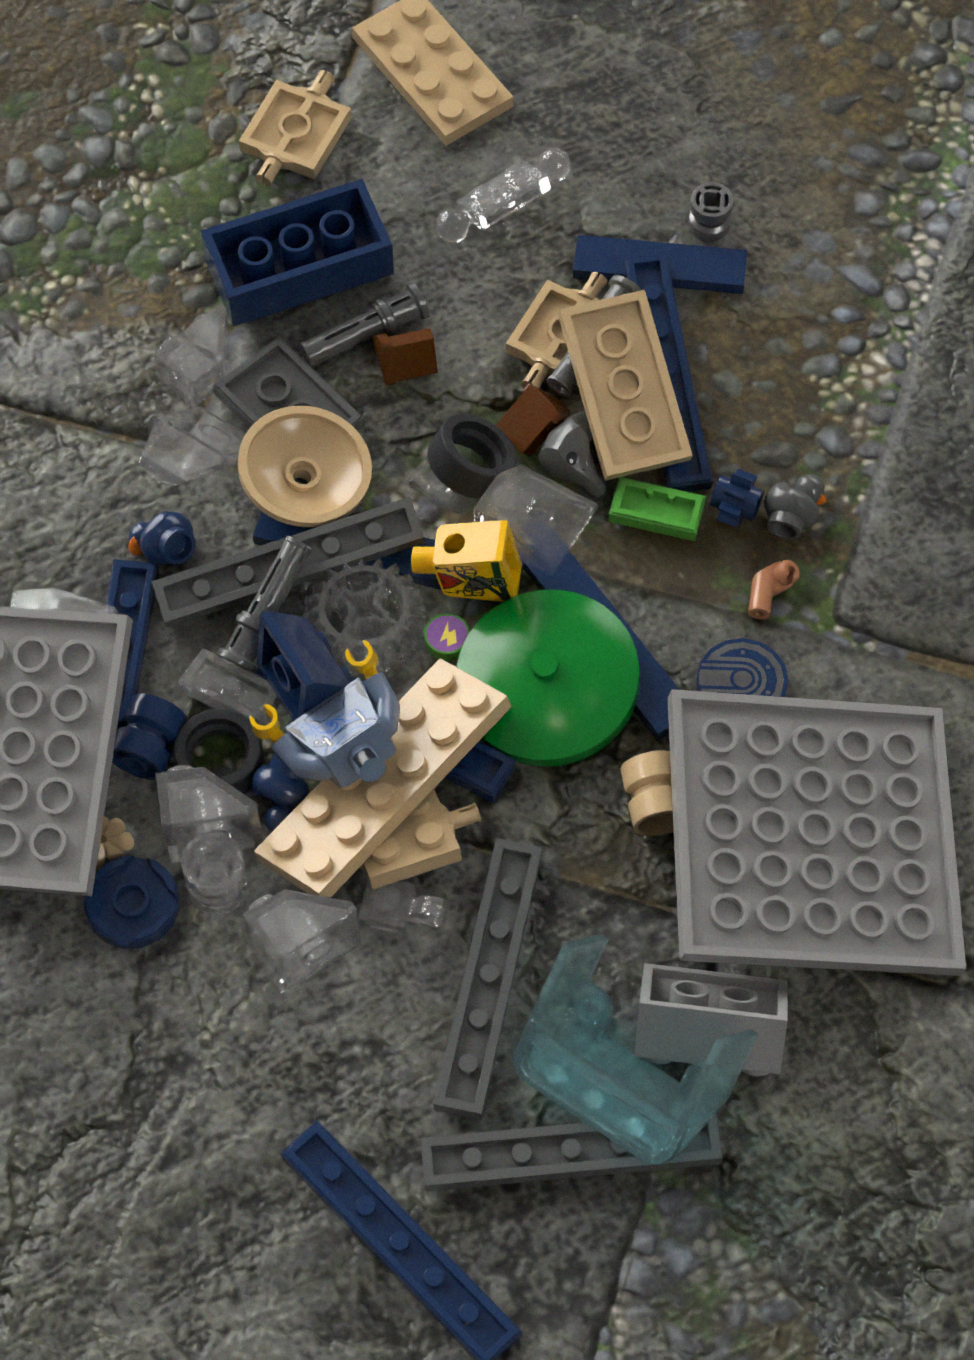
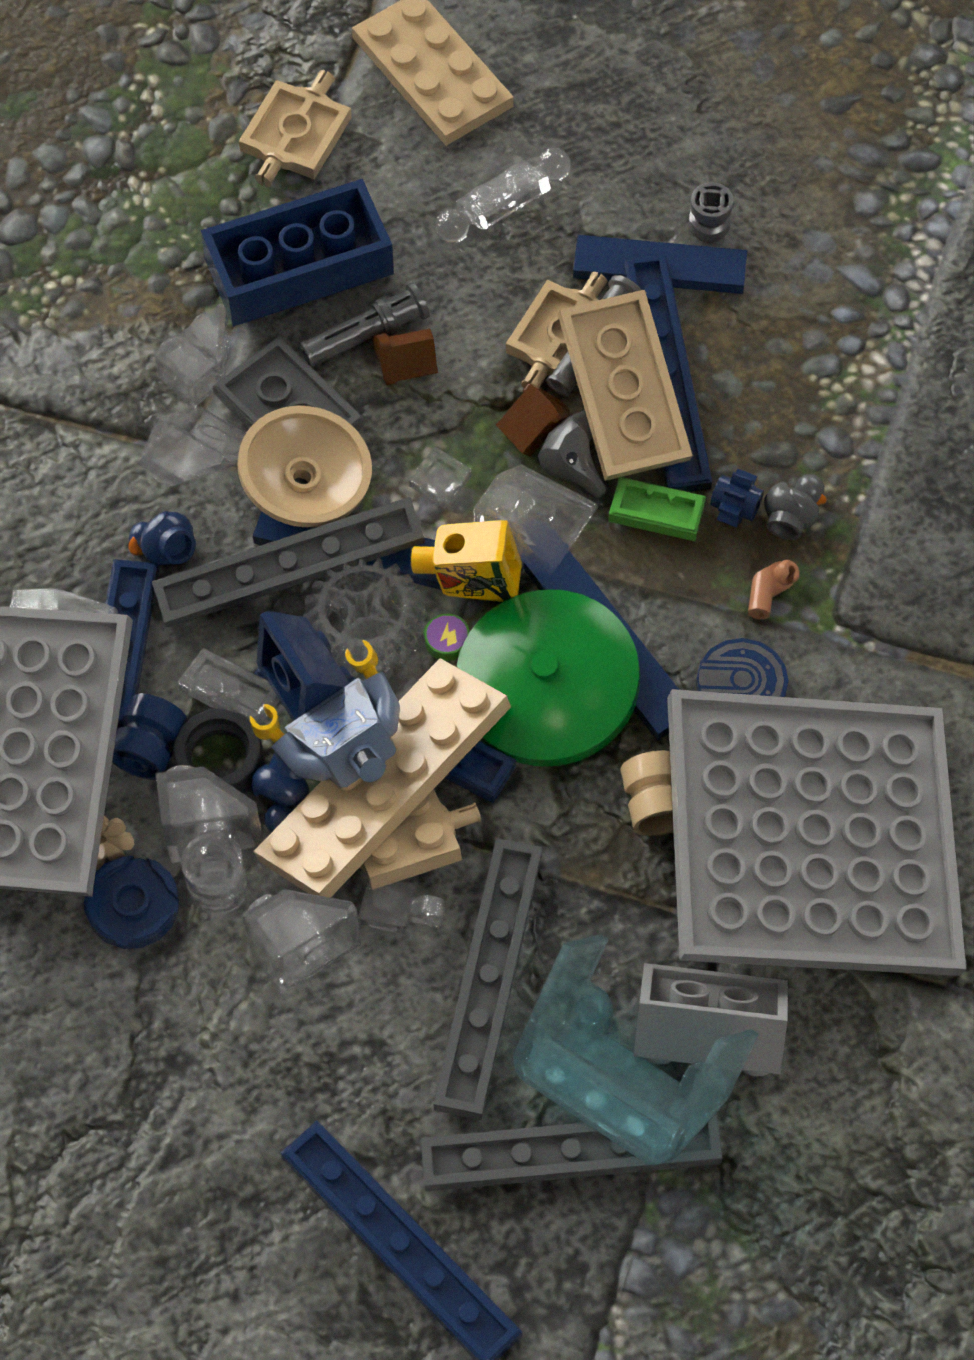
dark grey pin [217,535,313,673] -> none
black tyre [427,413,517,499] -> none

